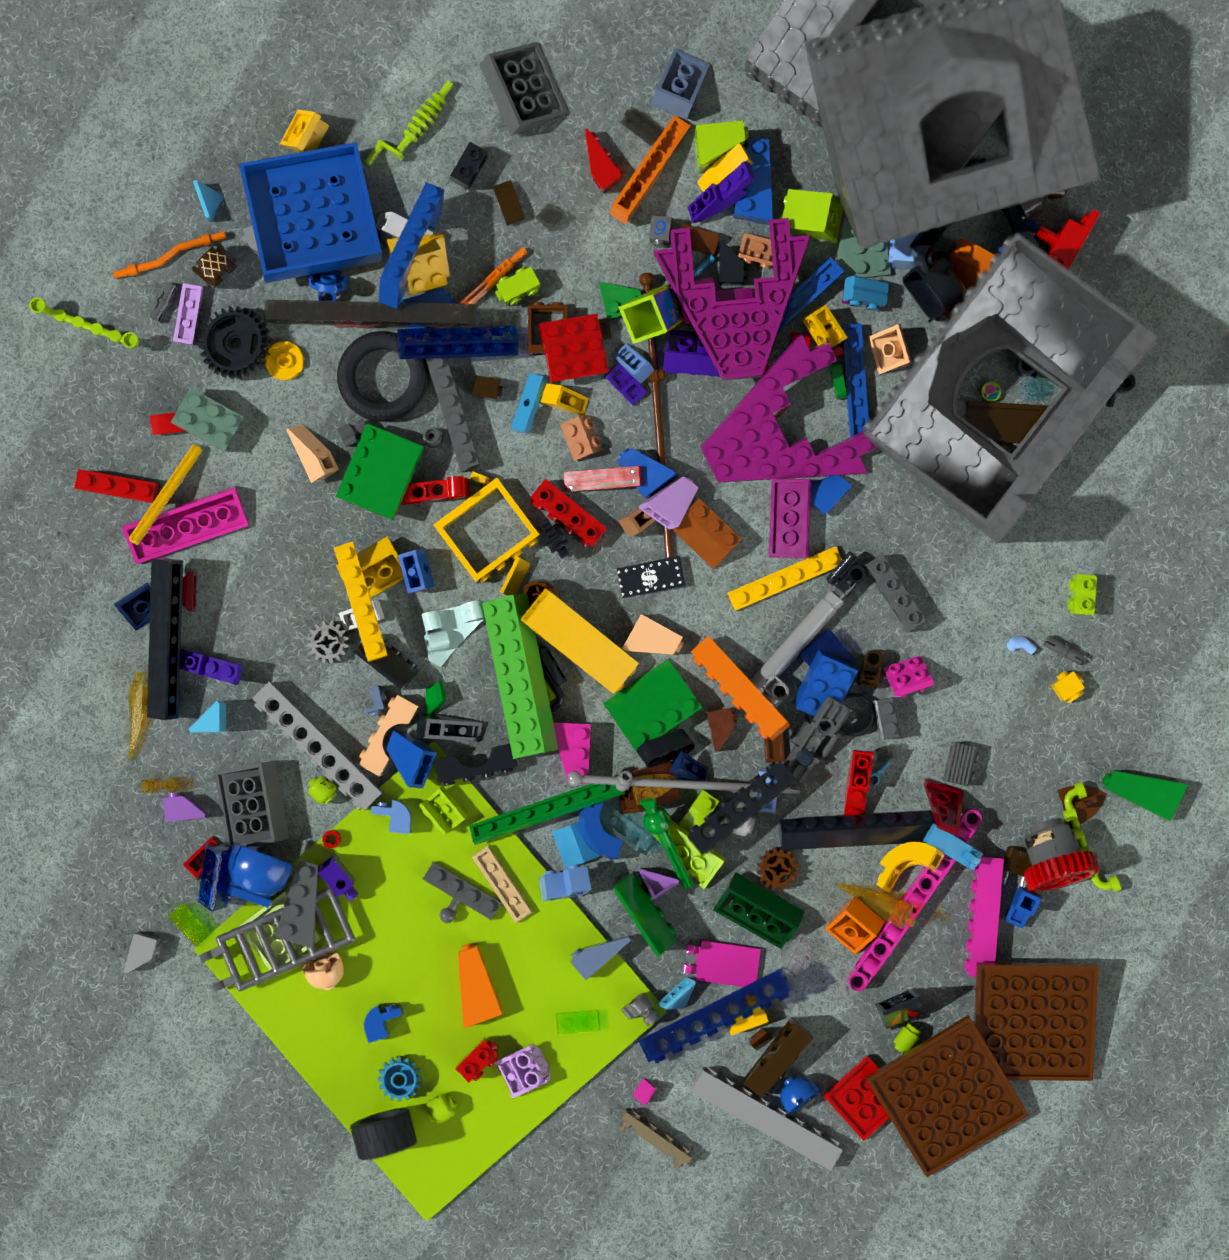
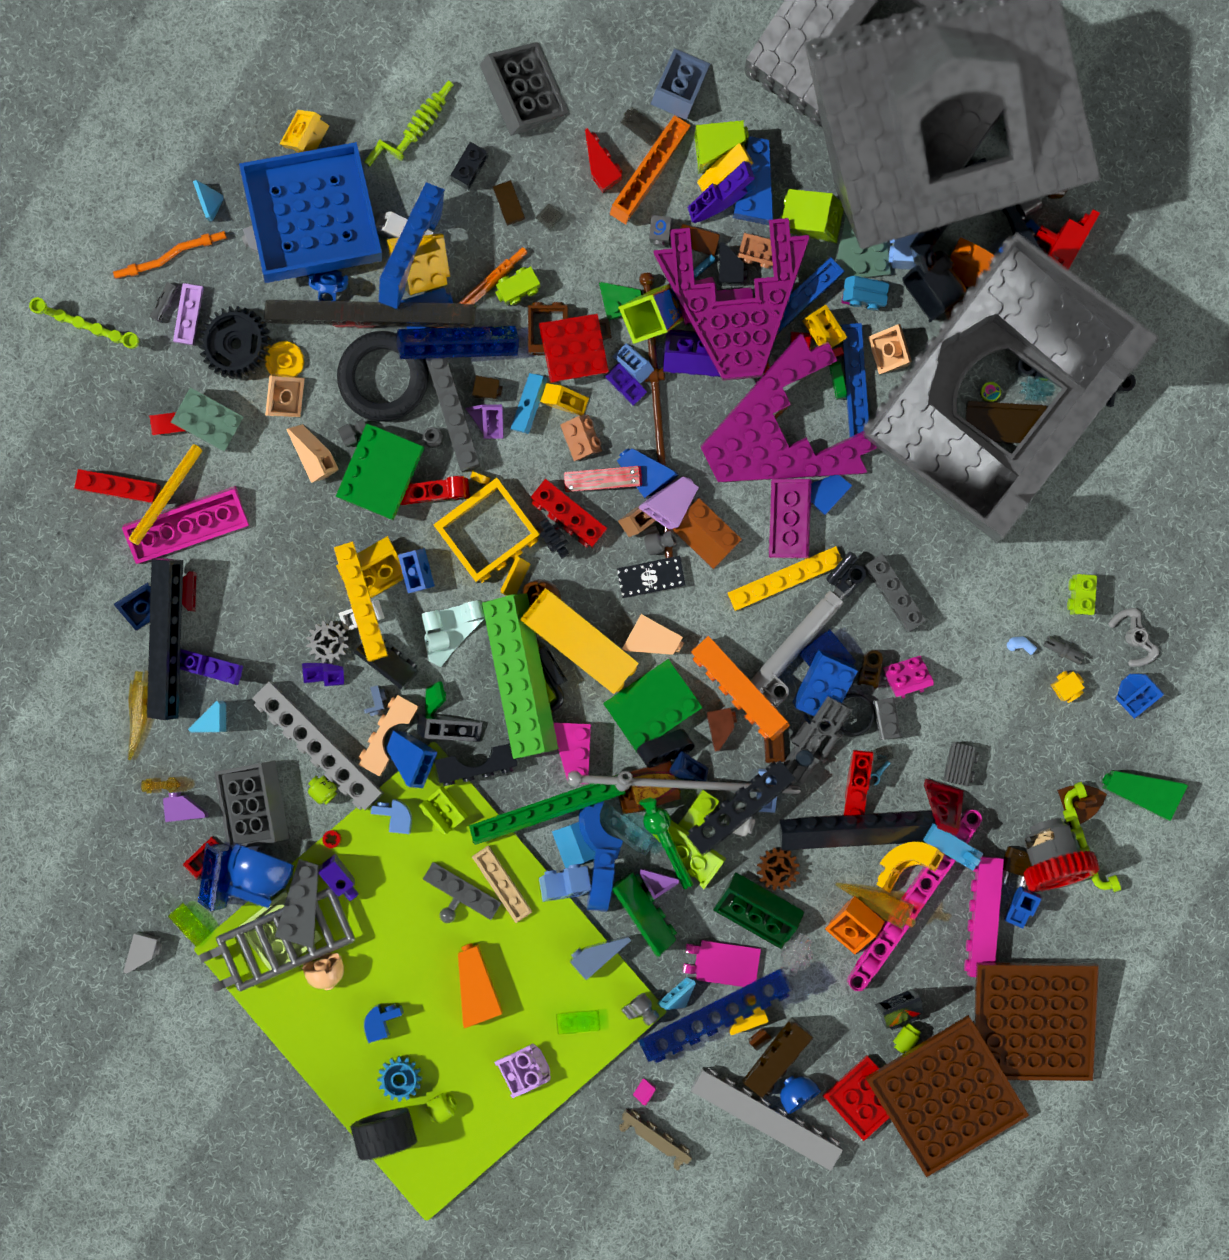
dark brown brick [192,242,237,288] -> none
red brick [455,1037,499,1083] -> none
none -> light nougat slope [265,374,305,417]
none -> dark purple slope [302,663,344,686]
none -> medium lavender slope [465,405,503,439]
none -> blue arch [586,848,616,912]
none -> dark grey piece [644,525,677,555]
none -> light grey piece [1109,608,1159,667]
none -> blue slope [1116,674,1164,719]

